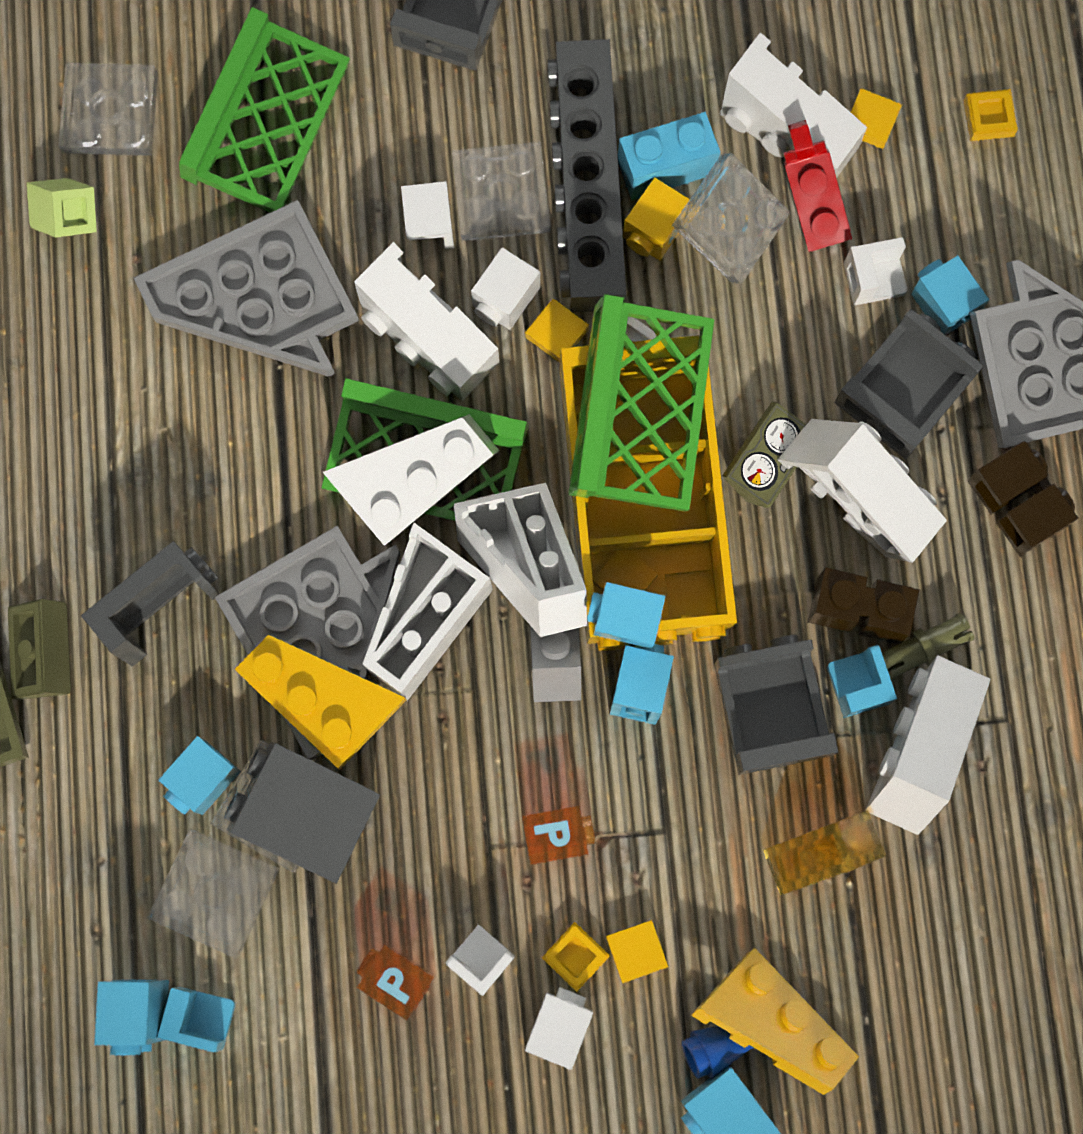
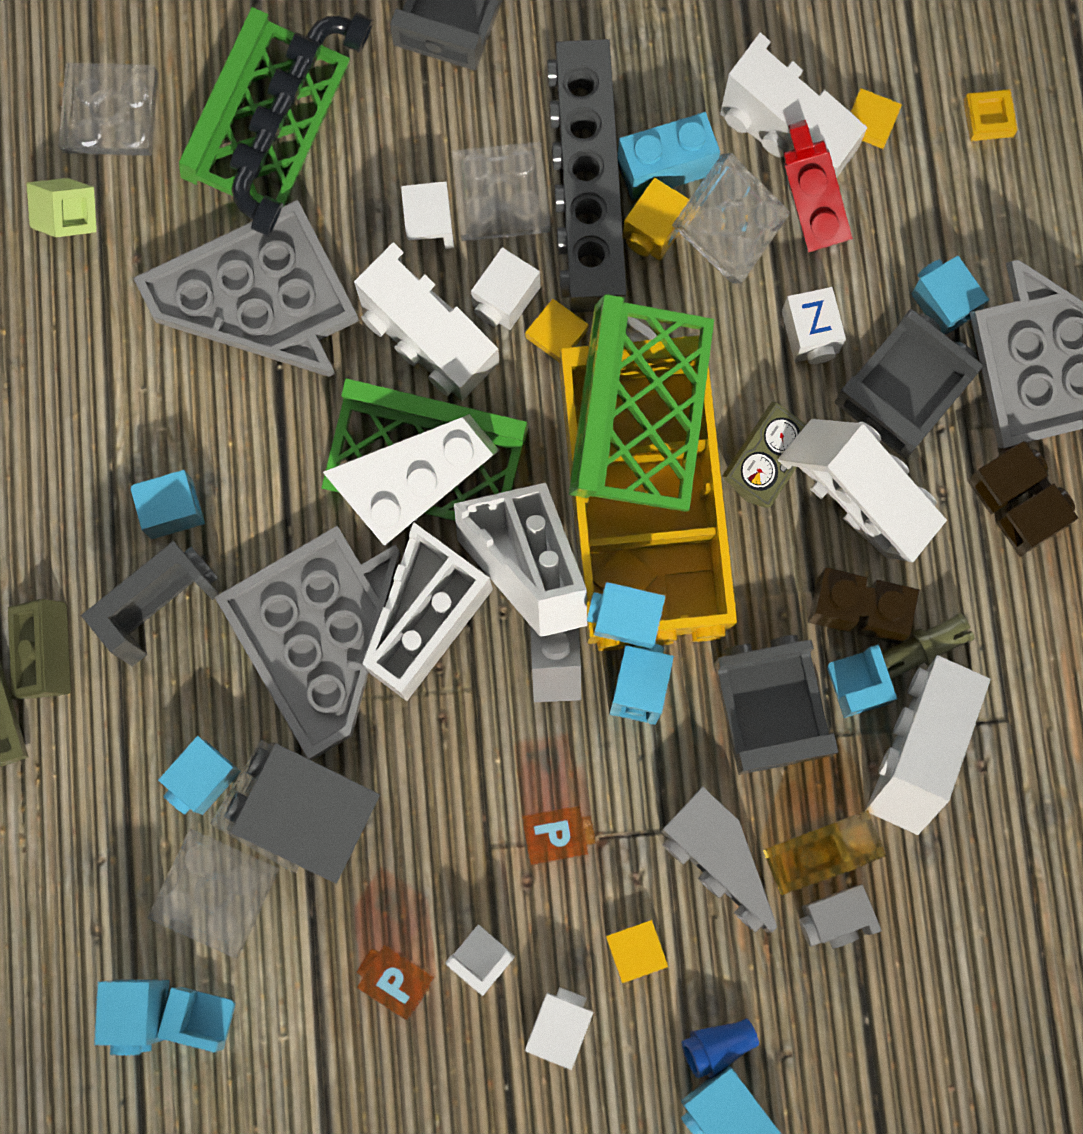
yellow wing [235,635,406,770] -> none
yellow tile [541,922,610,992] -> none
yellow wing [691,947,859,1095] -> none
white panel [844,237,907,305] -> none
none -> medium azure panel [131,470,205,539]
none -> black bar [230,12,374,237]
none -> light grey slope [660,787,777,933]
none -> white brick [782,287,846,364]
none -> light grey brick [799,884,882,949]

